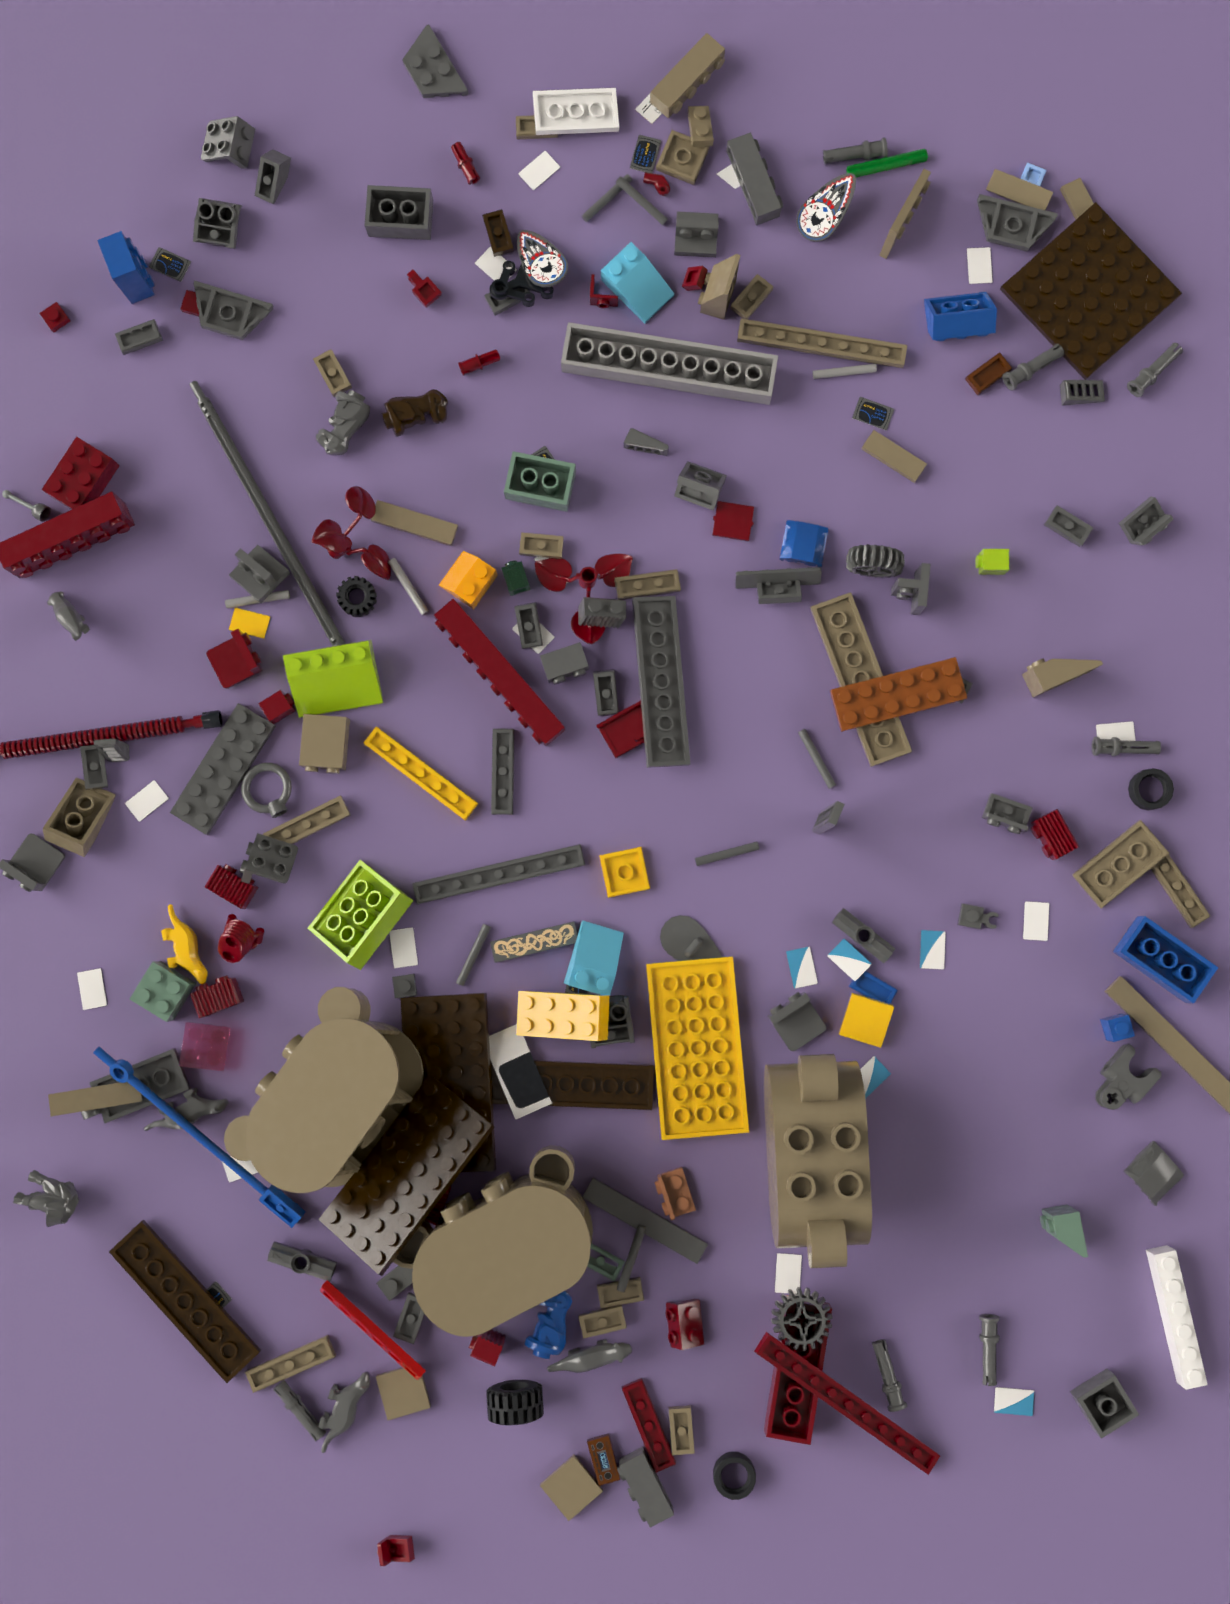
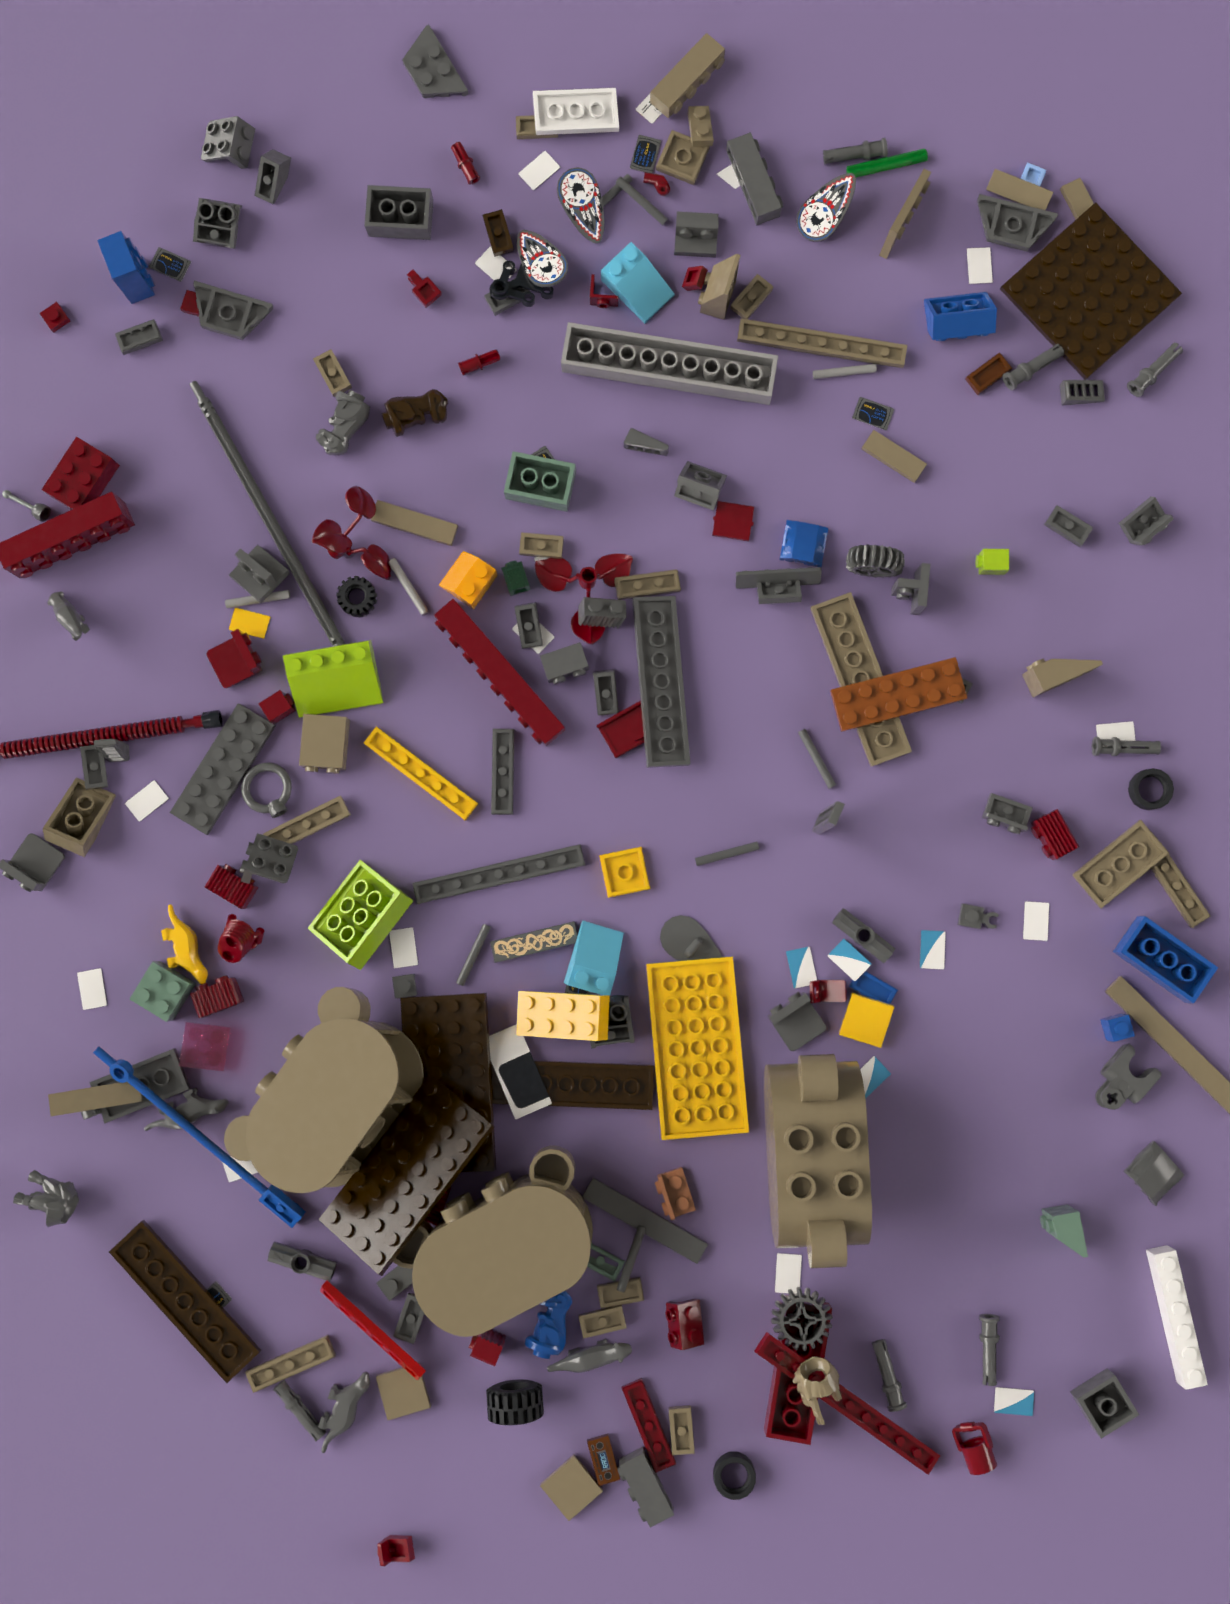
none -> shield [557,167,605,244]
none -> dark tan piece [792,1357,842,1425]
none -> bracket [810,980,847,1003]
none -> dark red piece [952,1421,997,1475]

